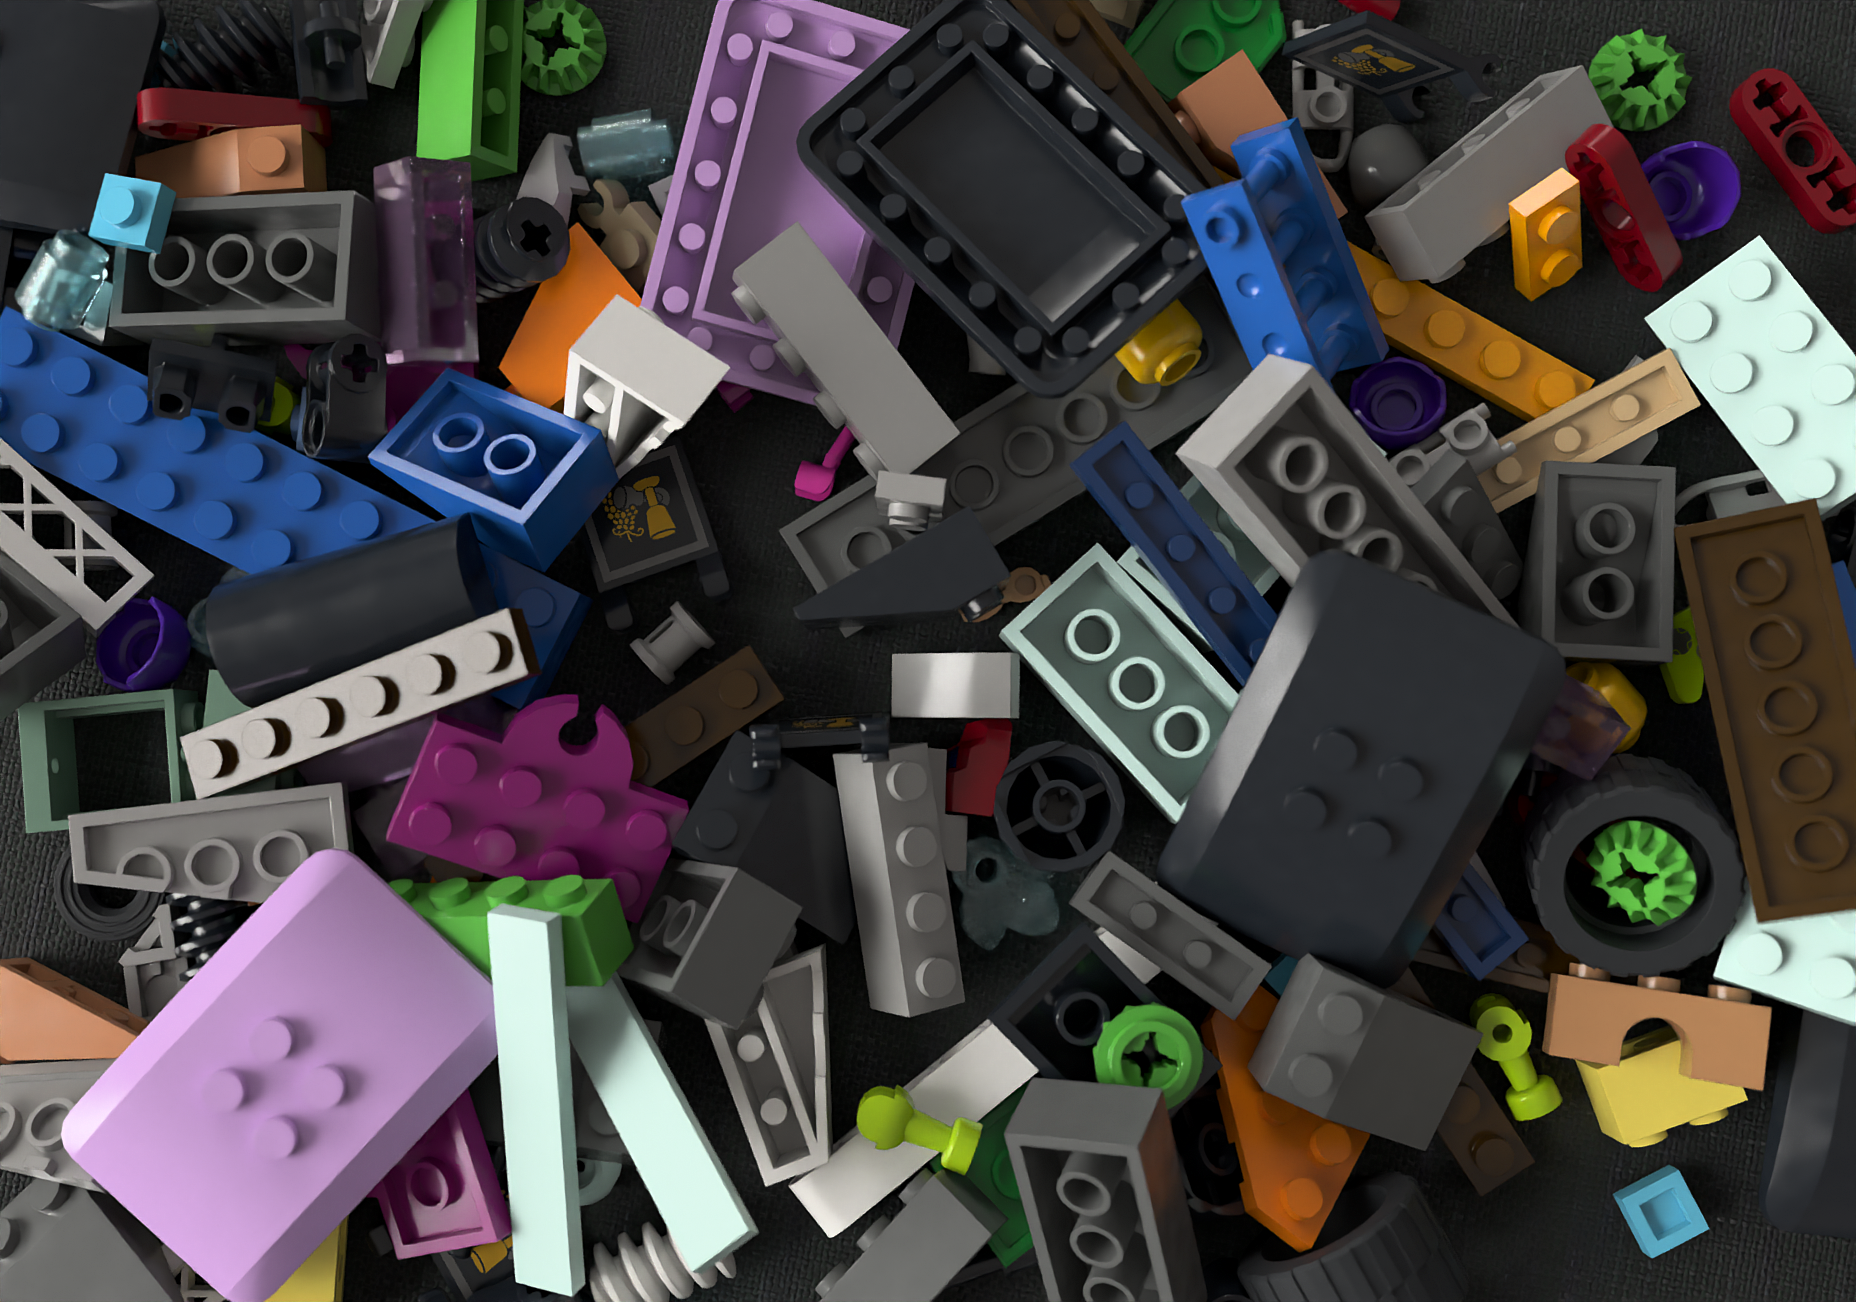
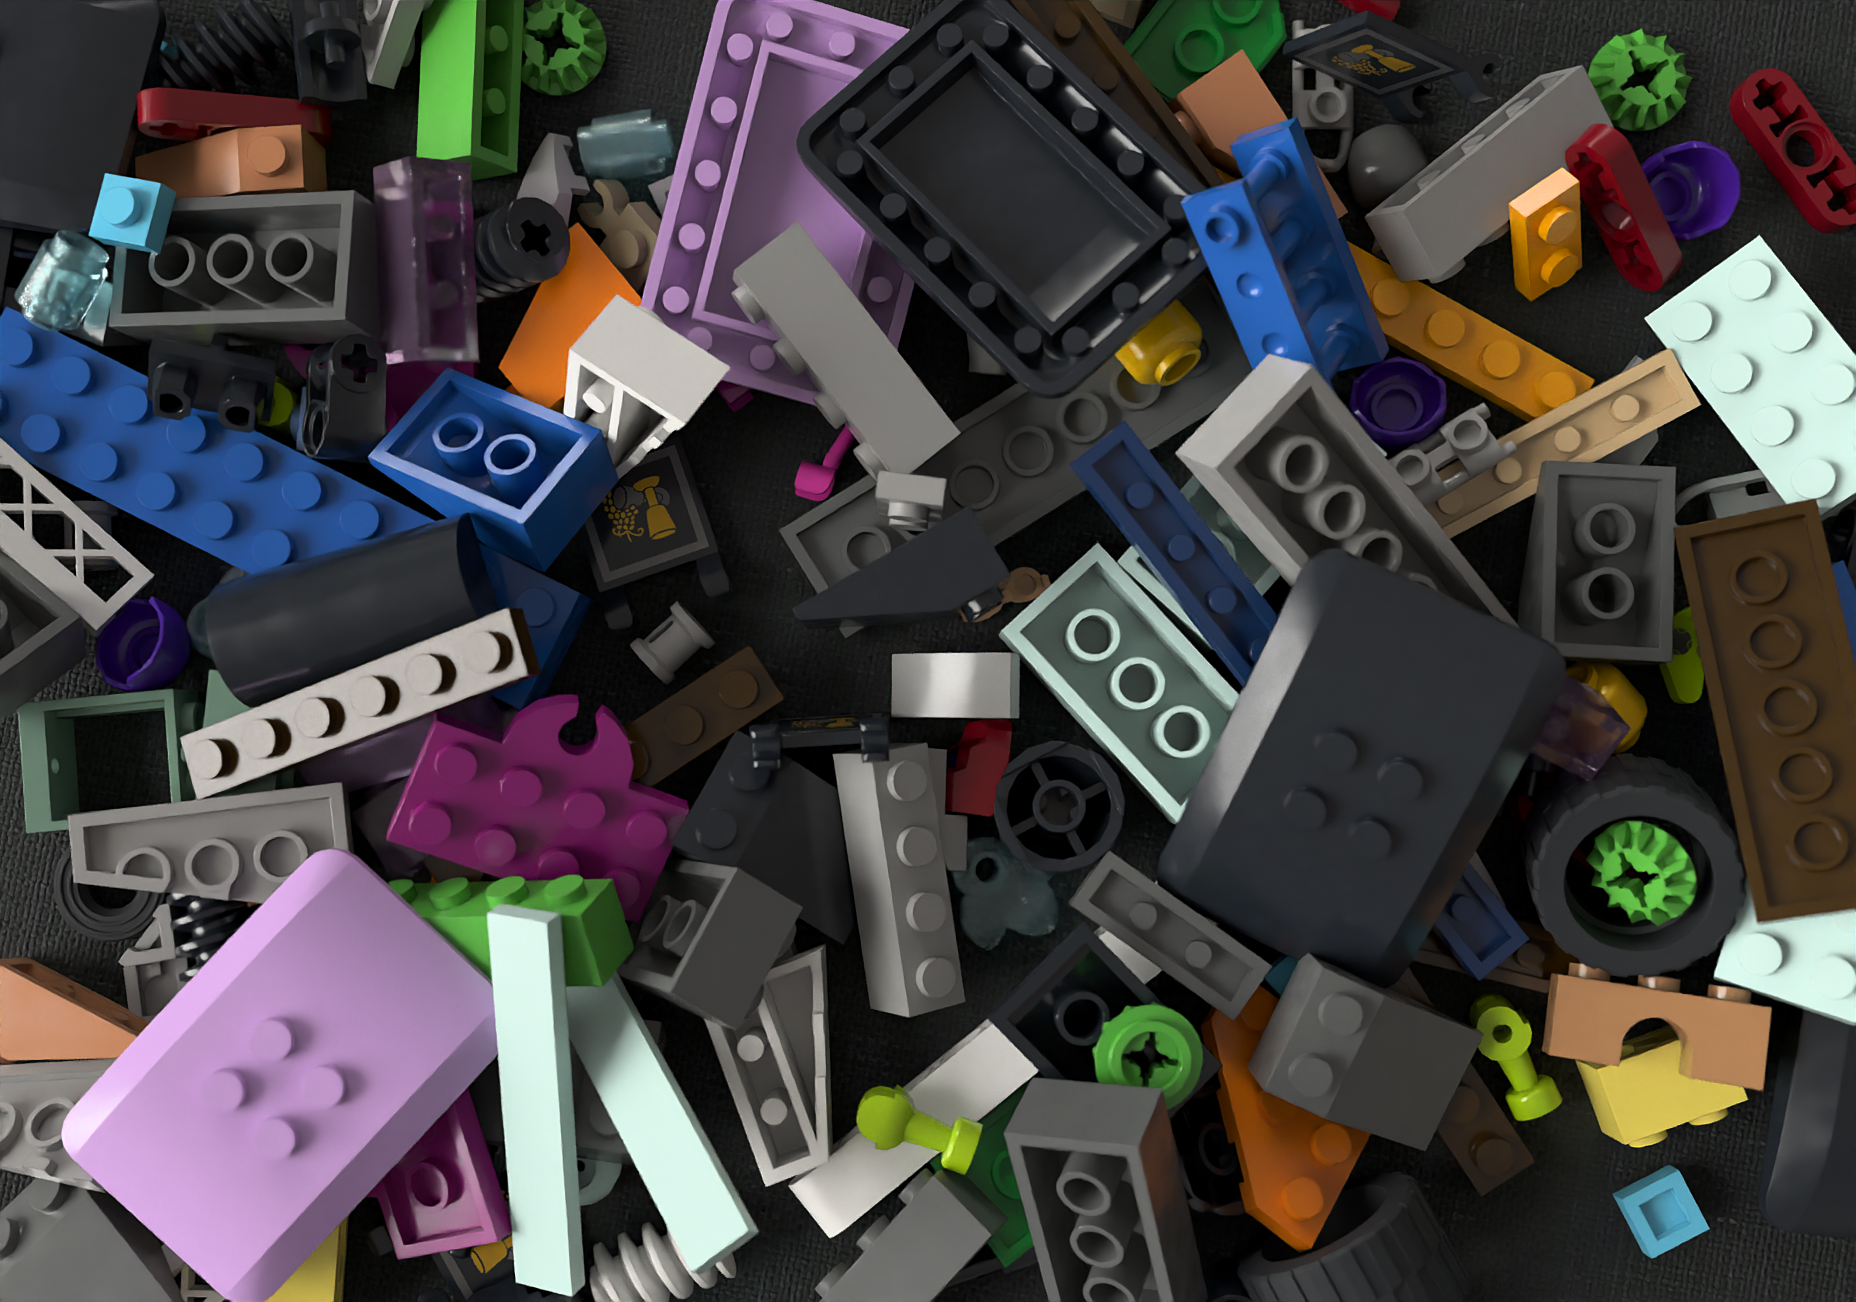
dark grey plate [1411,449,1524,601] -> none

